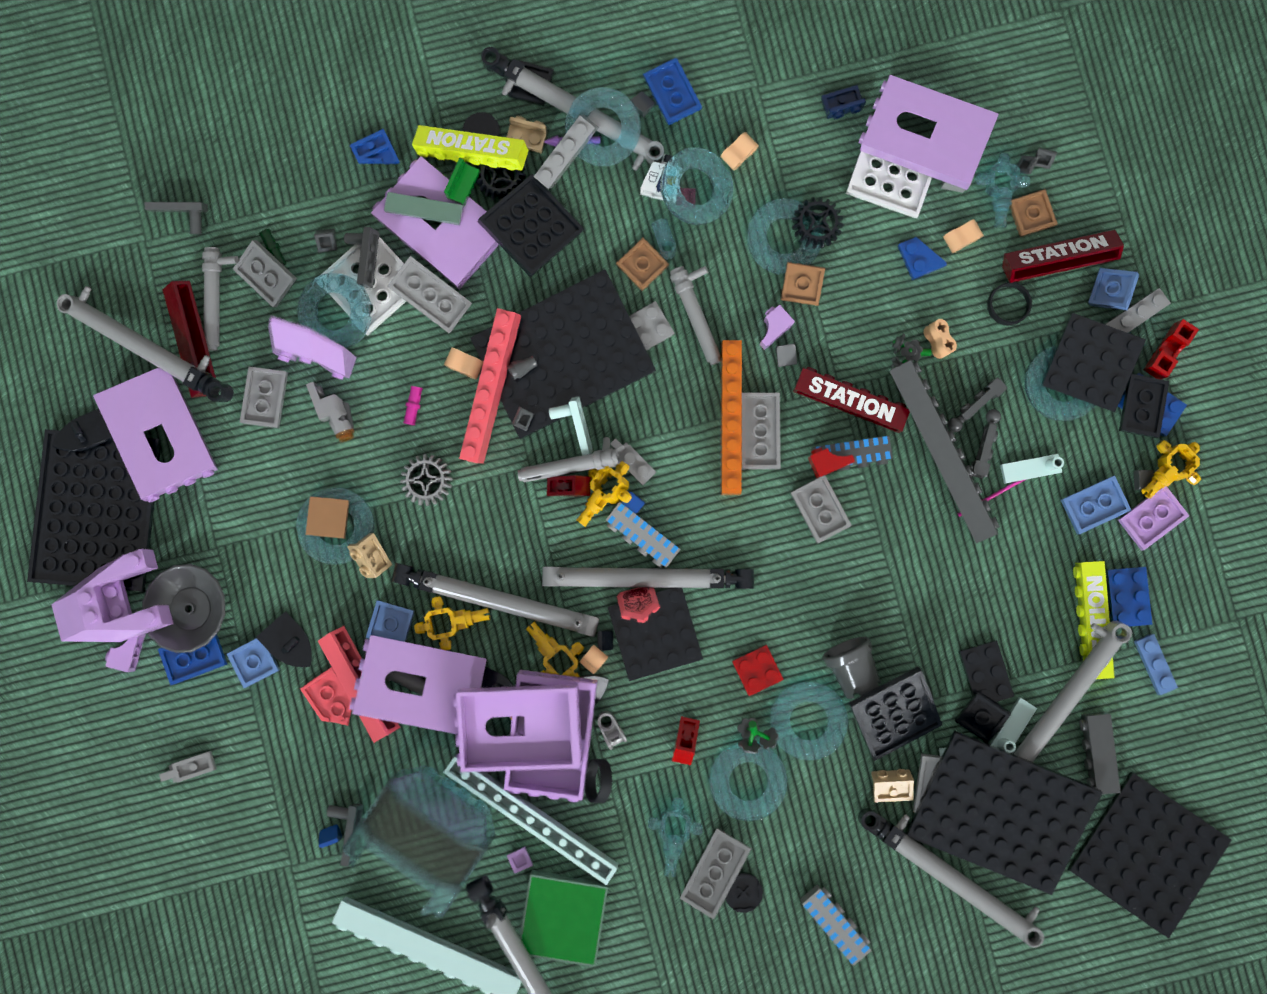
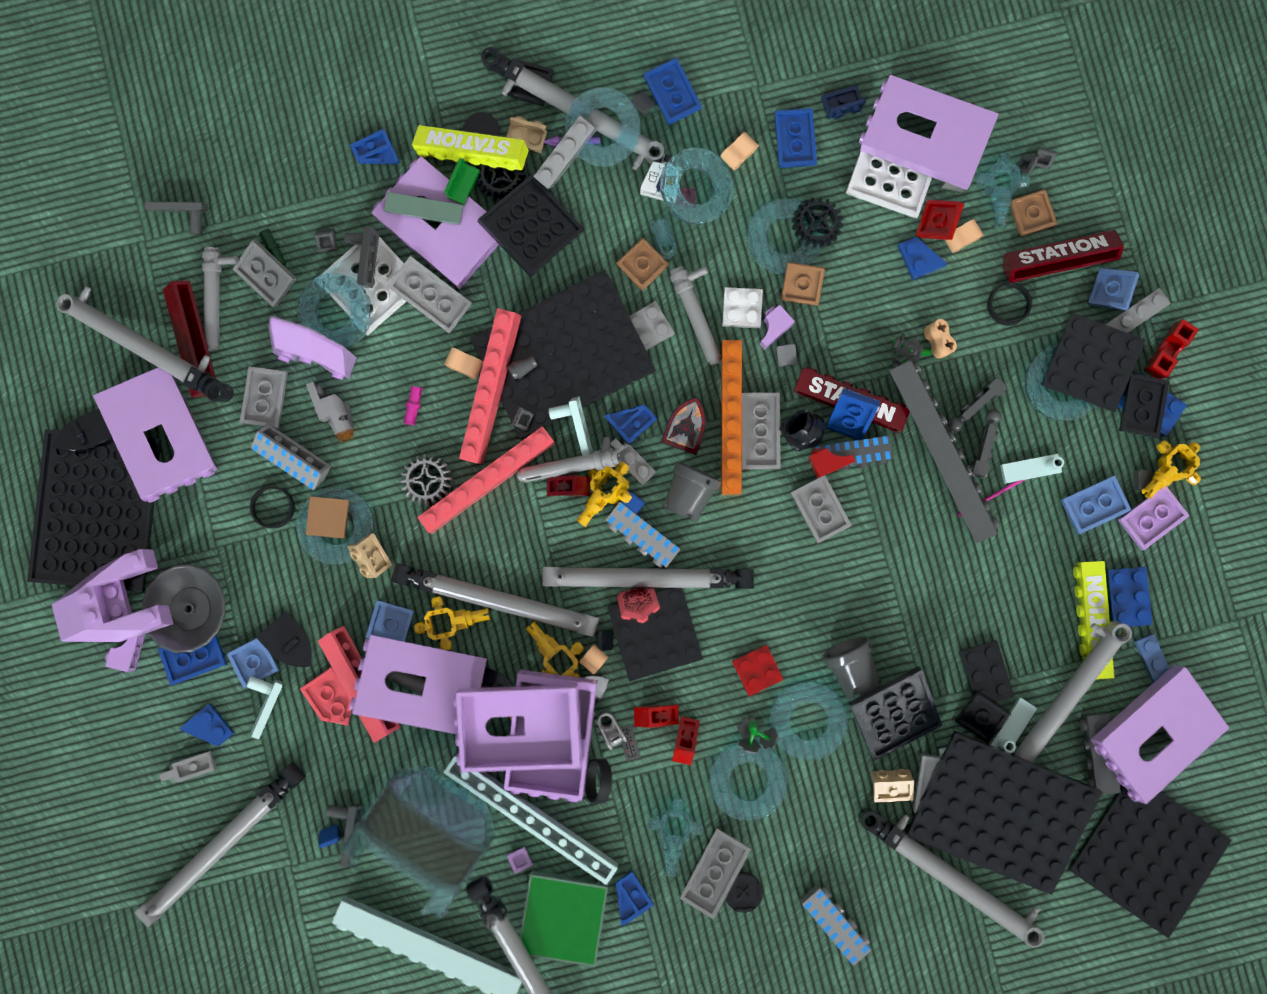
none -> light grey piece [135,762,306,928]
none -> blue wing [180,703,235,746]
none -> light aqua piece [246,676,283,739]
none -> black tyre [250,486,295,528]
none -> light grey brick [251,424,331,490]
none -> coral brick [417,426,555,534]
none -> blue wing [605,405,657,444]
none -> blue wing [616,871,654,926]
none -> dark grey sticker [622,725,640,761]
none -> red arch [634,704,679,728]
none -> shield [661,396,706,455]
none -> dark grey piece [663,461,722,522]
none -> white plate [722,287,763,328]
none -> blue plate [774,108,817,168]
none -> black helmet [779,409,825,452]
none -> blue plate [826,388,881,440]
none -> red plate [916,200,964,240]
none -> lavender panel [1090,665,1229,804]

